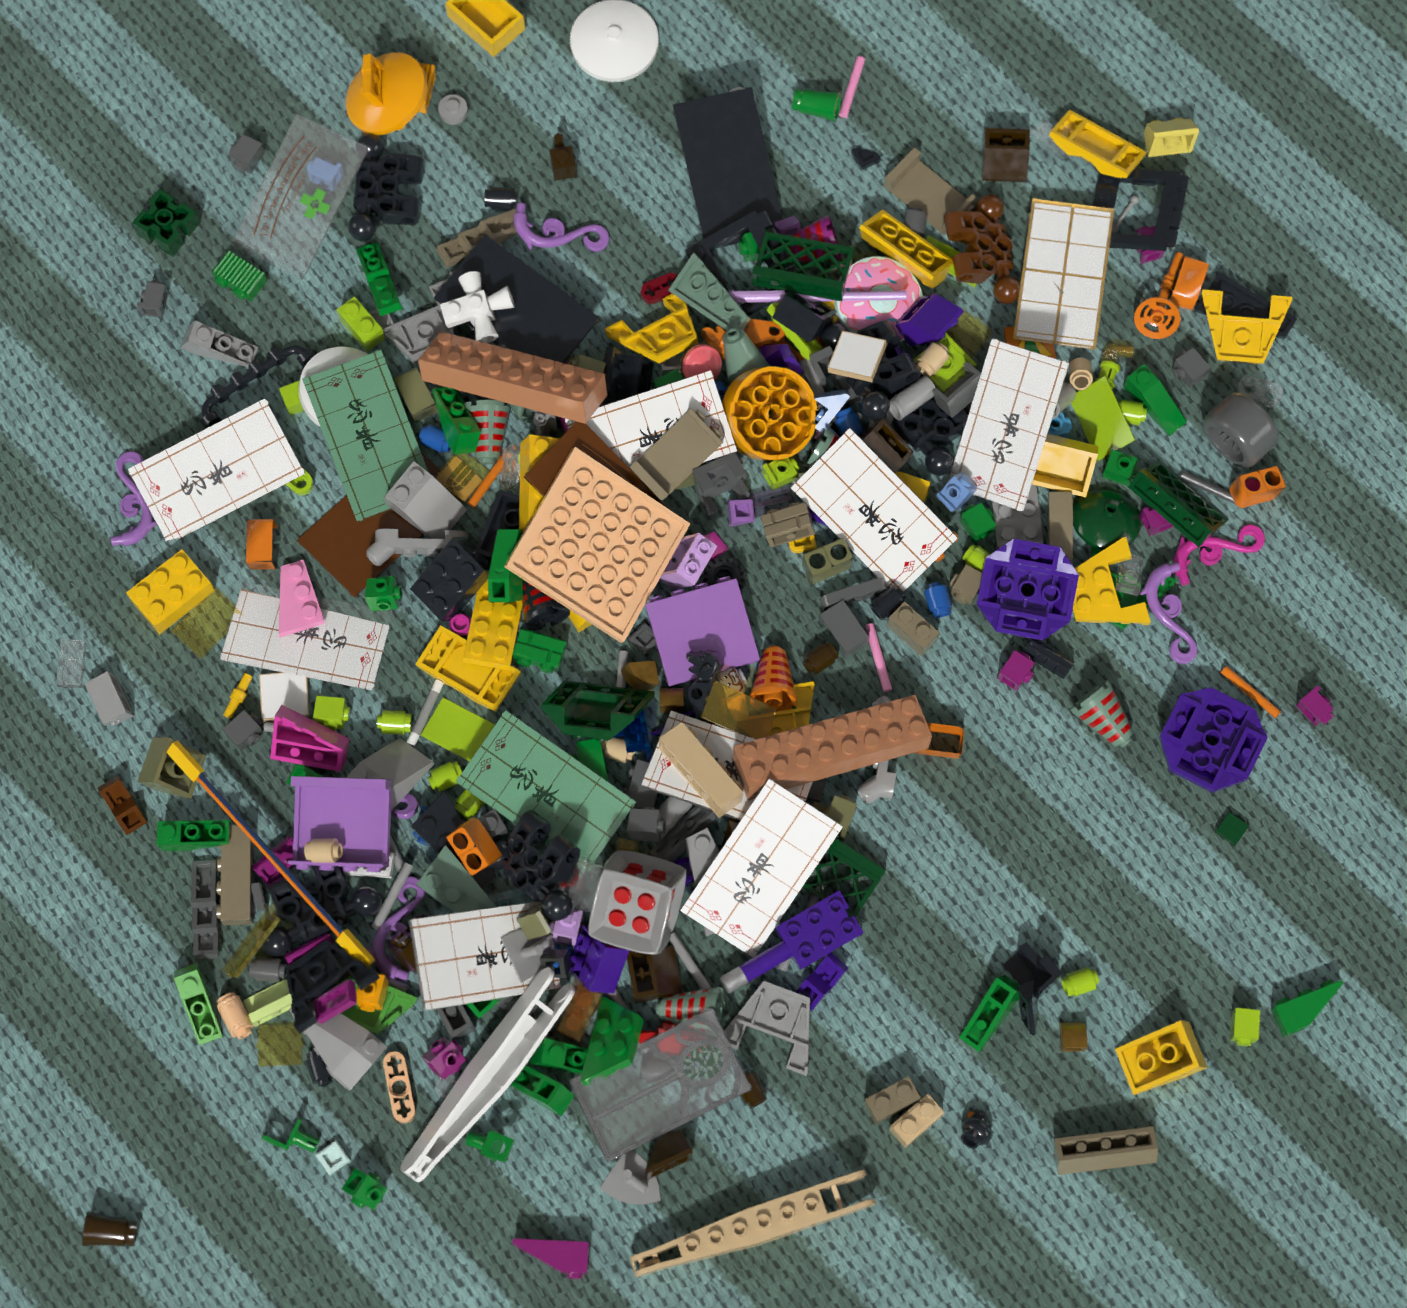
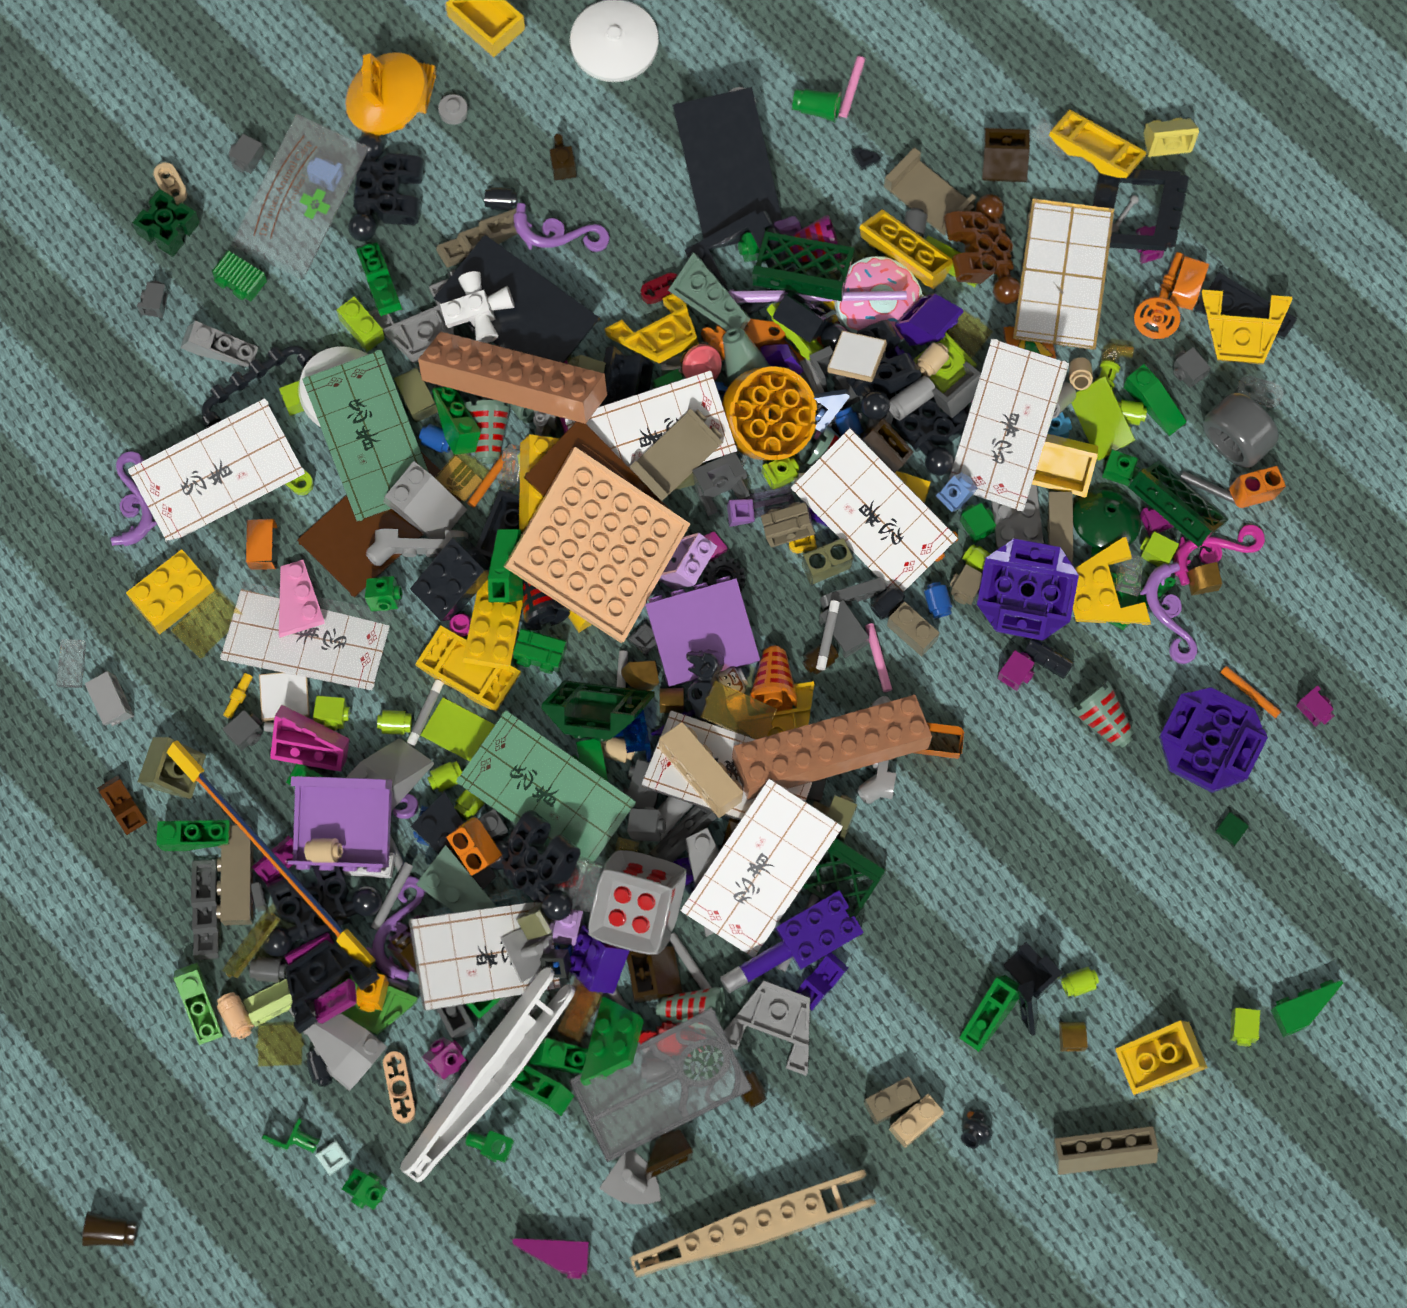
none -> tan plate [154,163,187,205]
none -> light grey bar [816,600,840,670]
none -> lime brick [1140,531,1179,567]
none -> pearl gold brick [1187,562,1222,595]

